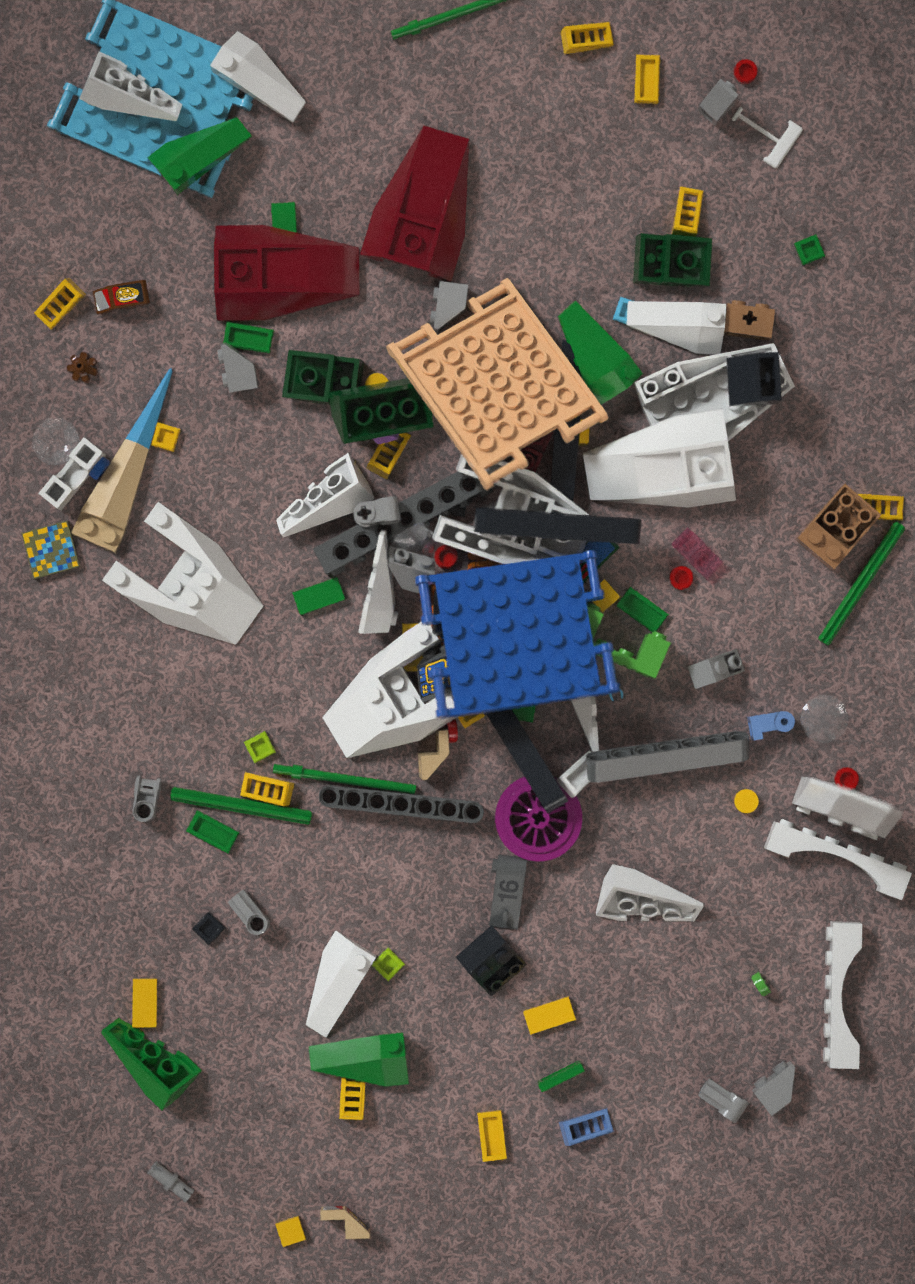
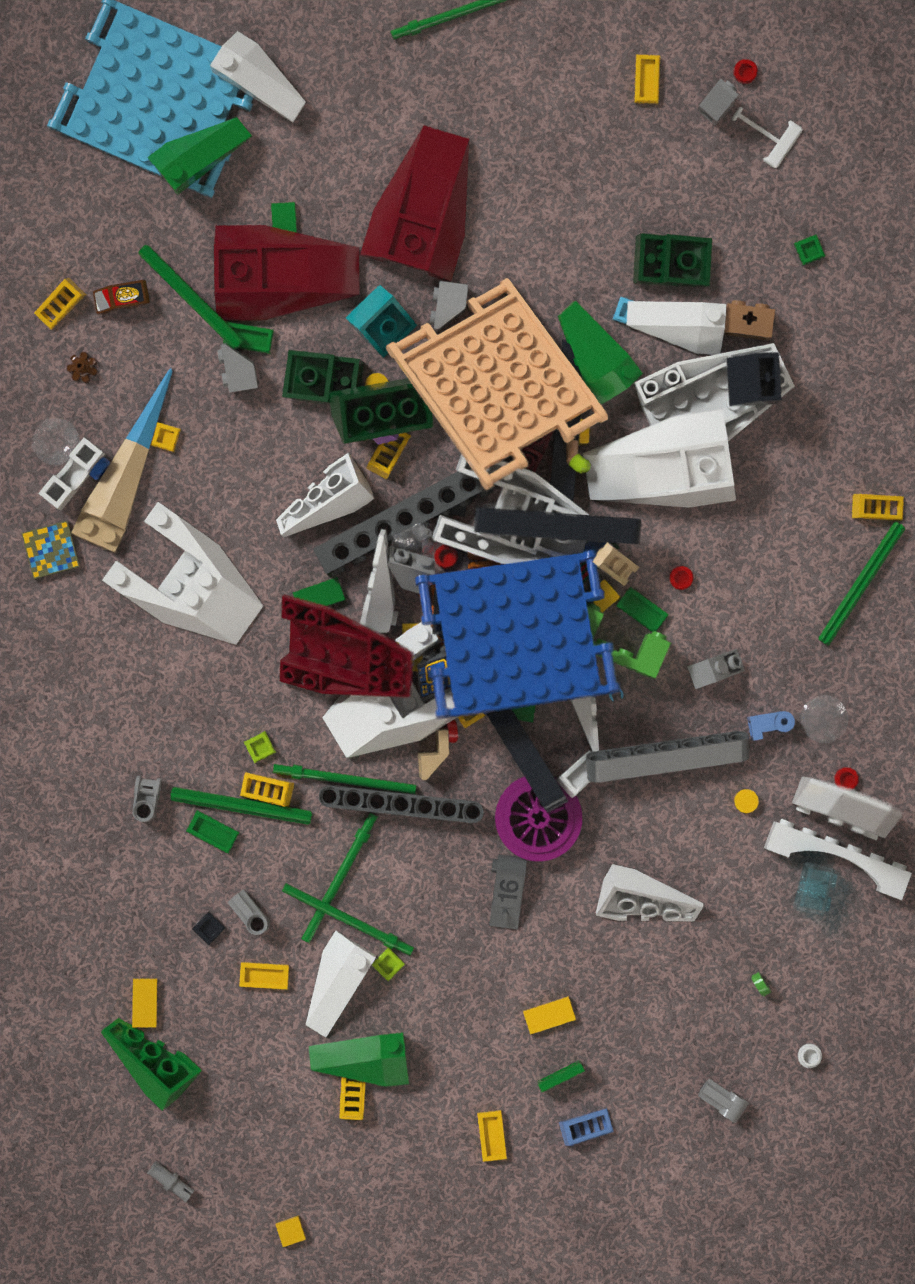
white wedge [79,51,183,121] -> none
tan slope [320,1206,370,1239] -> none
light grey piece [354,496,401,527] -> none
black slope [456,925,527,996] -> none
yellow slope [560,22,614,54] -> none
clear pink slope [671,527,723,580] -> none
yellow slope [672,186,703,237] -> none
light grey slope [752,1061,795,1116] -> none
medium nougat slope [795,484,881,570] -> none
white arch [823,921,862,1069] -> none
none -> green axle [138,245,244,350]
none -> yellow tile [239,962,289,990]
none -> dark red wedge [279,595,414,698]
none -> green bar [282,883,414,956]
none -> green bar [301,812,378,943]
none -> teal slope [346,285,417,358]
none -> arm [566,440,591,473]
none -> tan plate [592,543,639,586]
none -> clear light blue slope [793,861,837,916]
none -> white plate [798,1044,822,1068]

